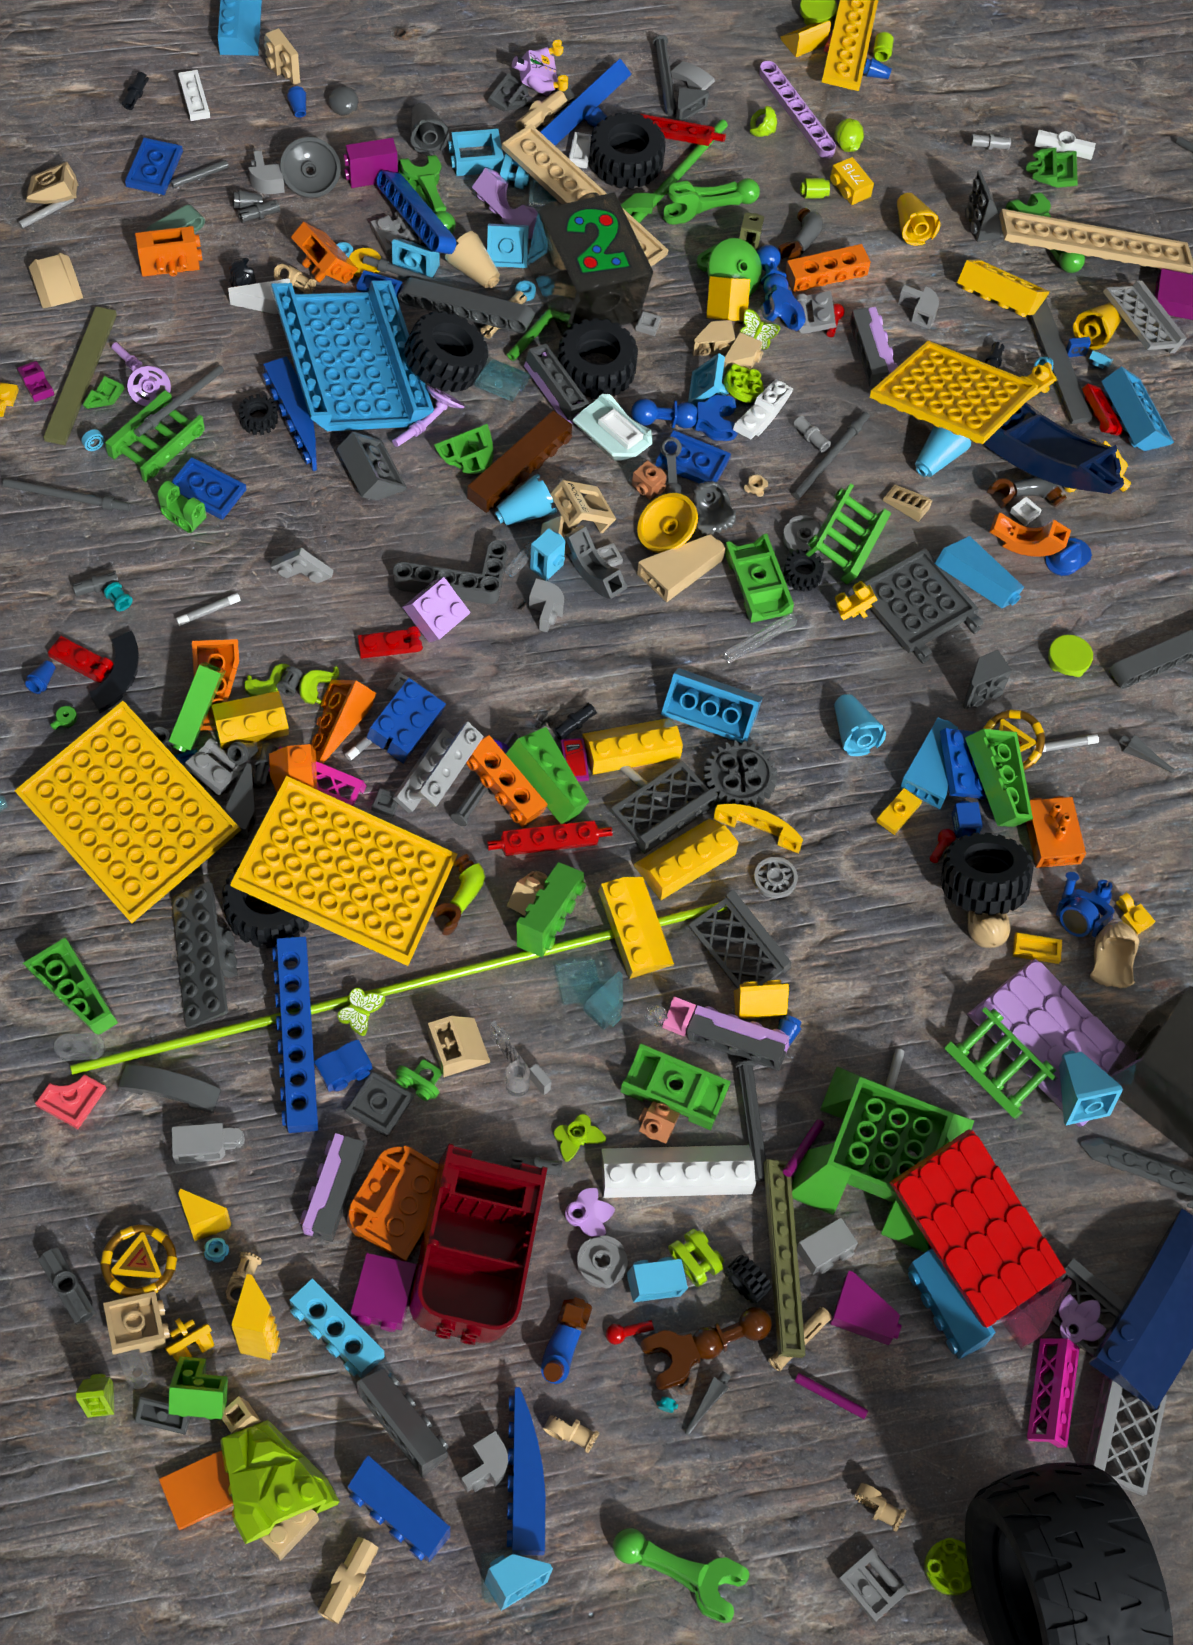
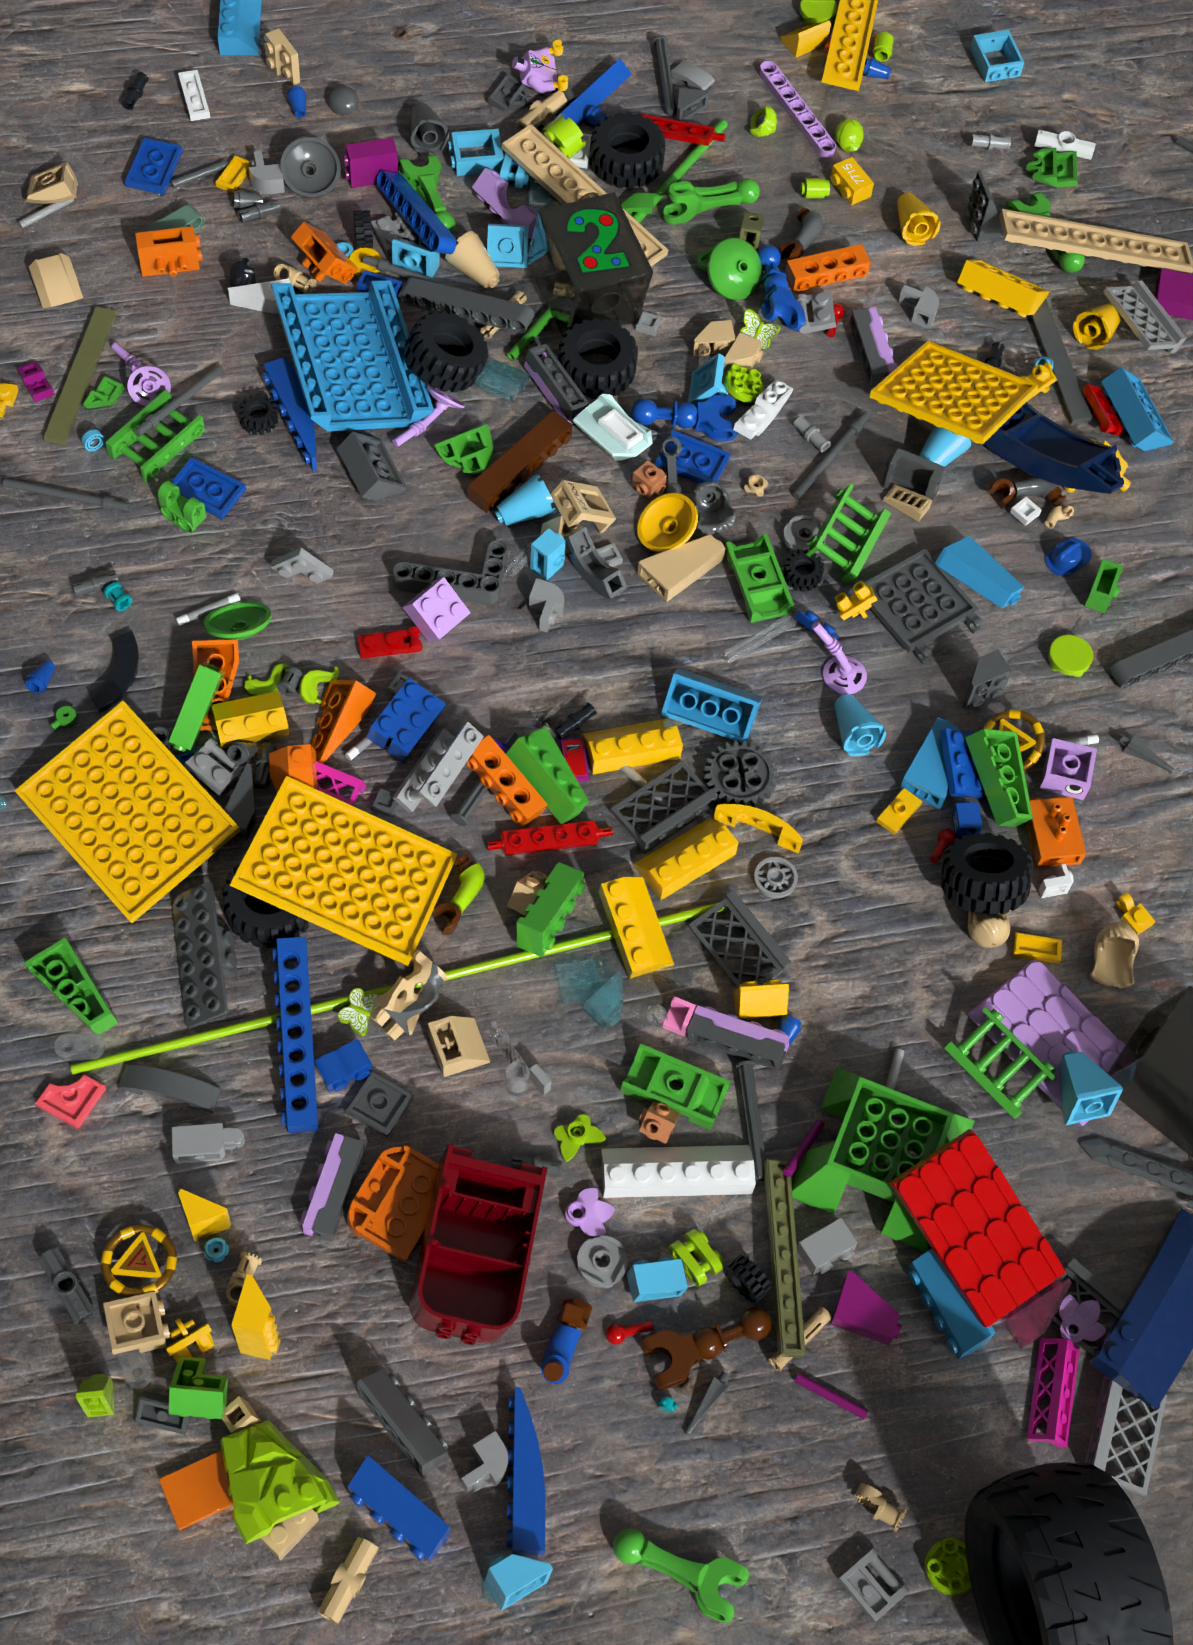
red plate [48,636,114,683] -> none
medium azure brick [289,1278,385,1379] -> none
magenta brick [351,1253,417,1332] -> none
bright green bracket [395,1059,442,1101] -> none
medium azure tile [515,281,536,301] -> none
tan connector [543,1415,600,1453] -> none
yellow slope [706,276,750,321] -> none
orange arch [990,512,1071,557] -> none
blue piece [1056,872,1115,938] -> none
blue tile [1066,337,1091,357] -> none
medium azure plate [1089,350,1113,369] -> none
none -> bright green dish [204,601,272,640]
none -> yellow tile [215,155,252,193]
none -> black tyre [353,210,373,249]
none -> tan hips [370,950,447,1041]
none -> lime brick [542,114,586,159]
none -> blue plate [794,610,840,640]
none -> lavender dish [812,622,867,695]
none -> dark grey panel [882,448,945,507]
none -> medium azure window [970,30,1024,82]
none -> white bracket [1038,863,1073,898]
none -> lavender brick [1039,738,1097,800]
none -> tan arm [1044,505,1074,528]
none -> bright green brick [1085,559,1123,614]

